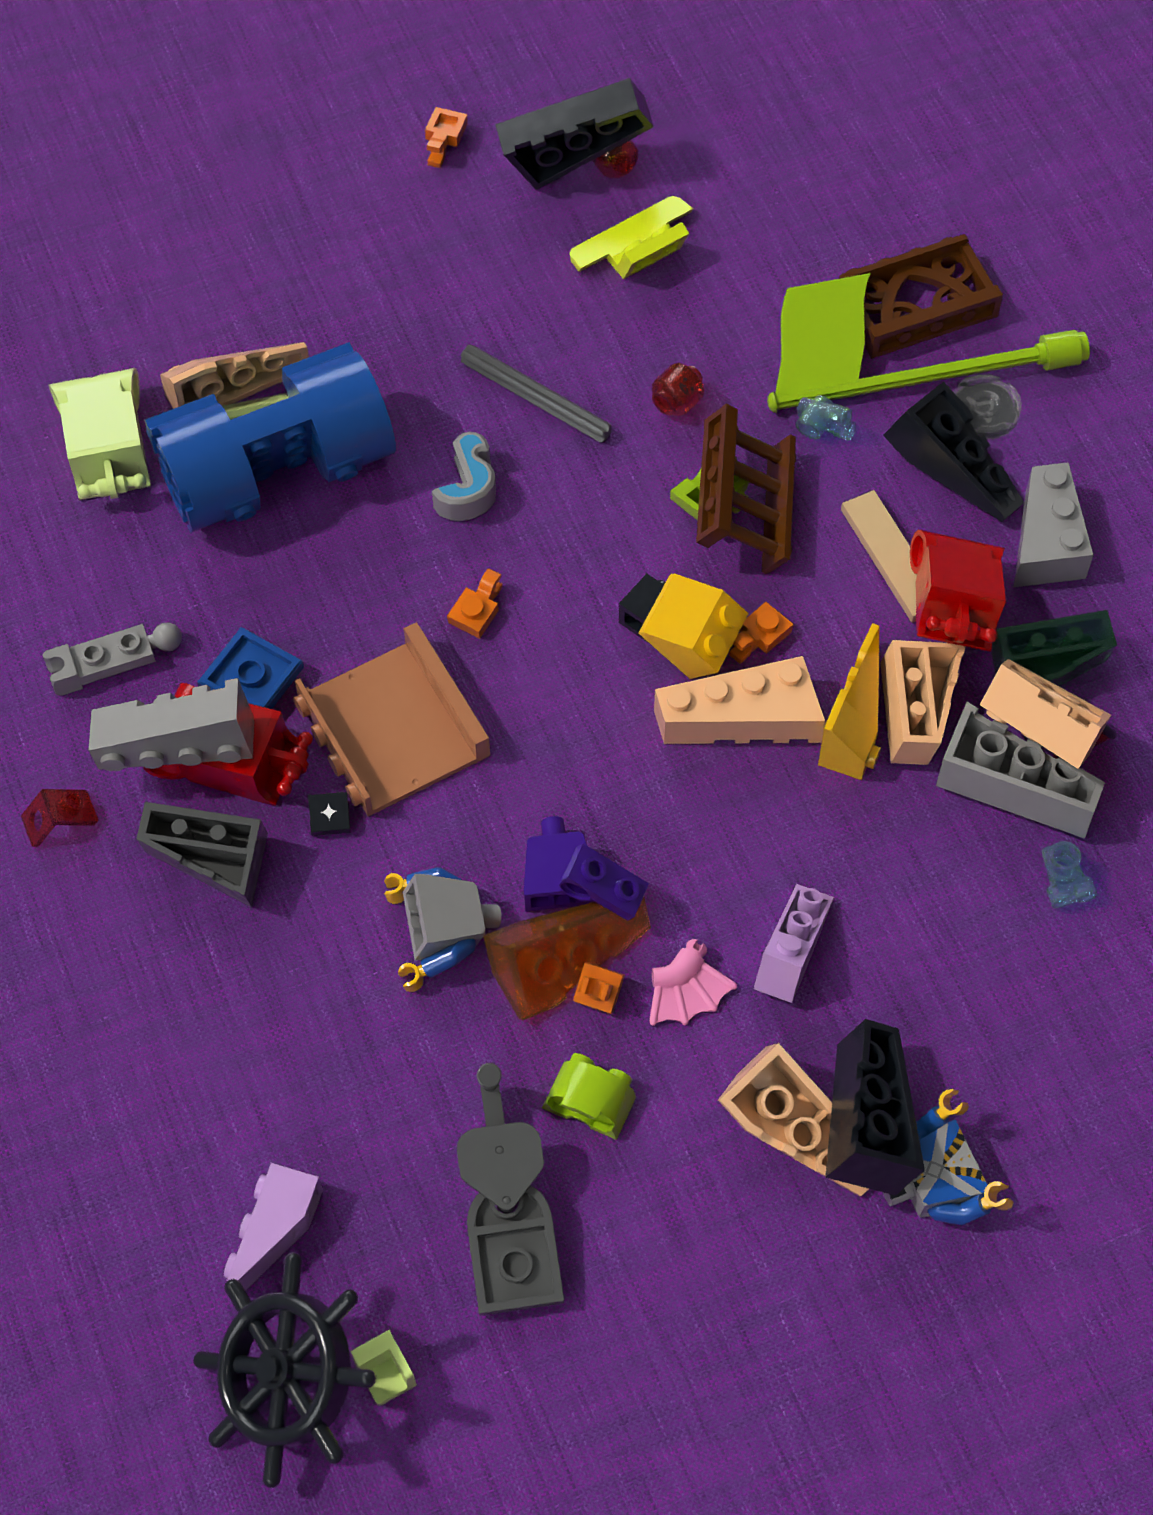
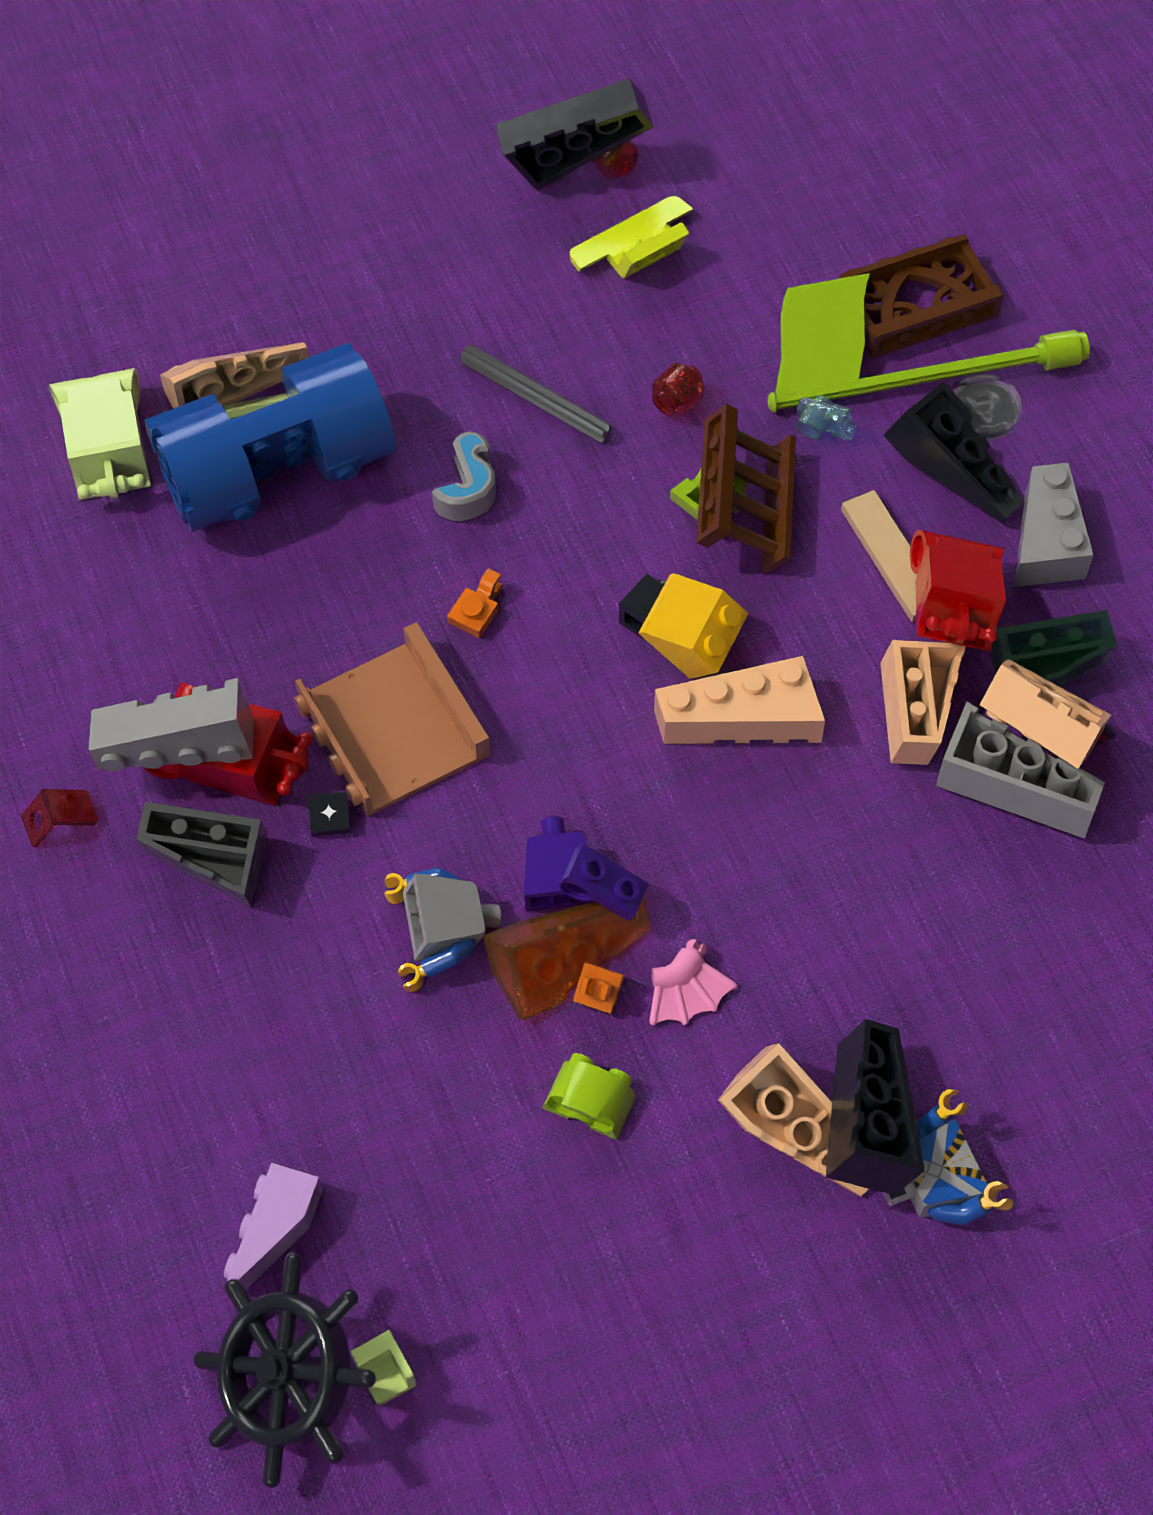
light grey plate [42,622,182,696] -> none
blue plate [197,627,304,709] -> none
orange plate [425,107,468,168] -> none
dark grey plate [457,1063,564,1316] -> none
orange plate [729,602,793,664] -> none
lavender slope [754,884,834,1003] -> none
yellow wedge [818,623,881,780] -> none
clear light blue plate [1041,841,1098,908] -> none

